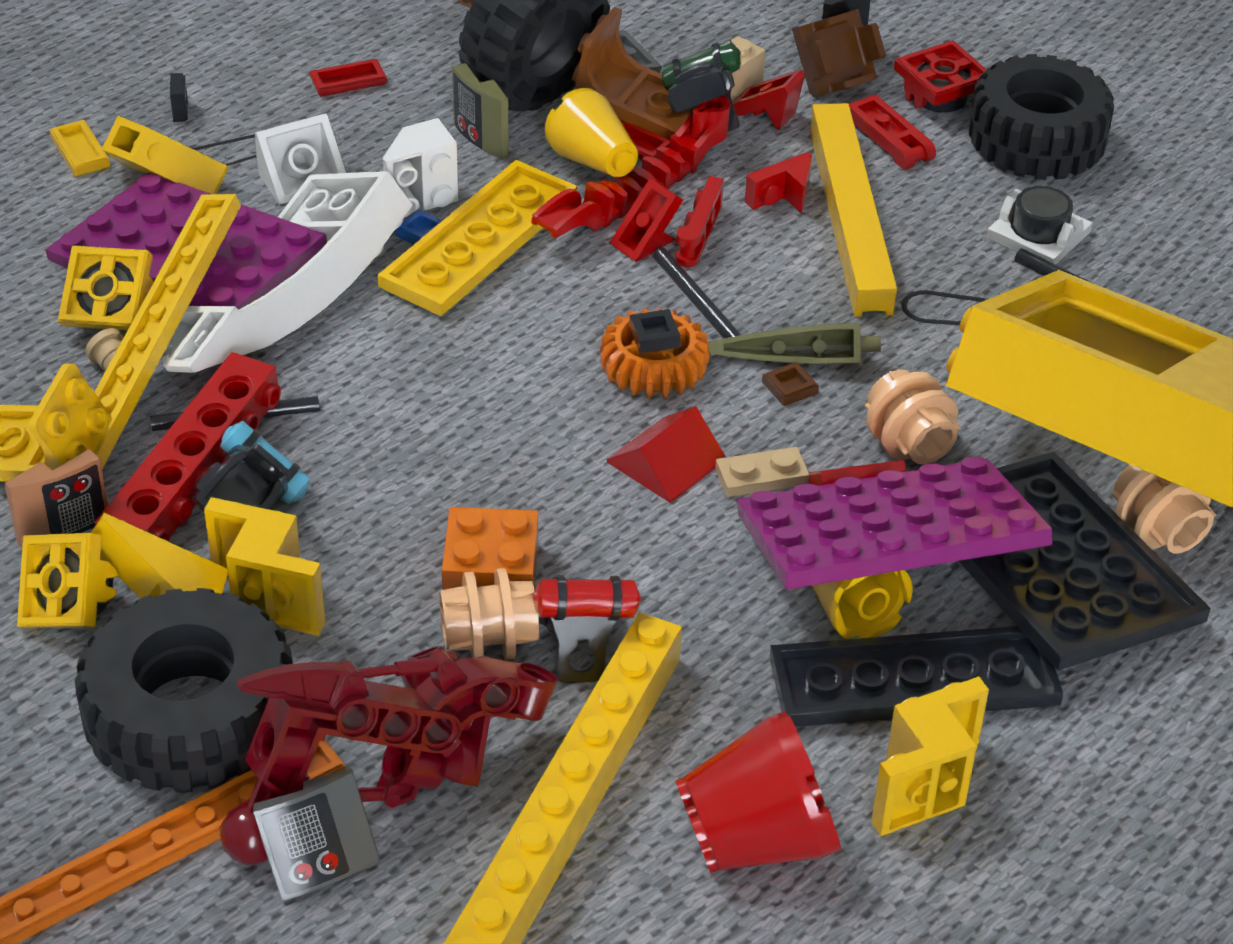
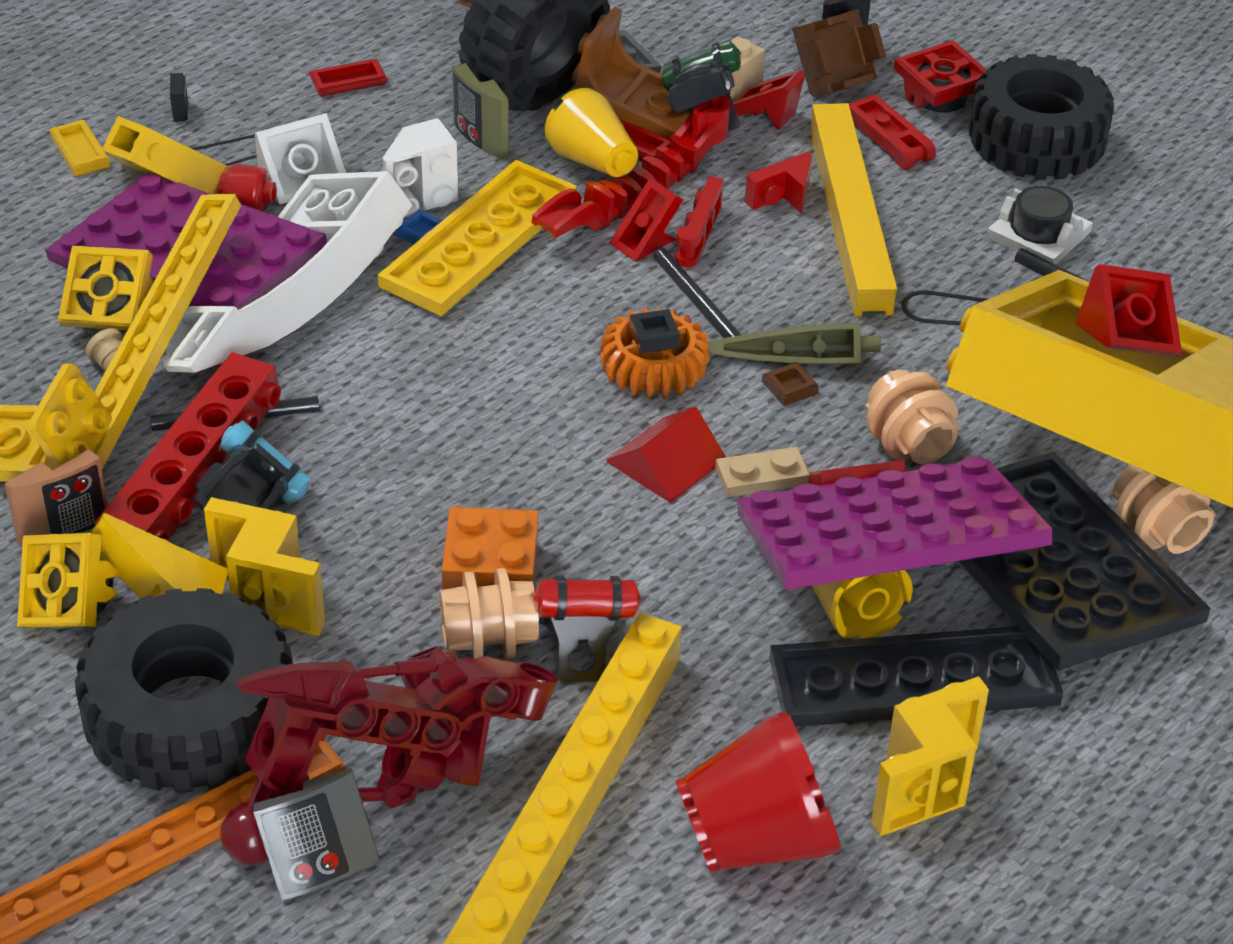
none -> red head [218,164,277,212]
none -> red slope [1075,264,1182,357]

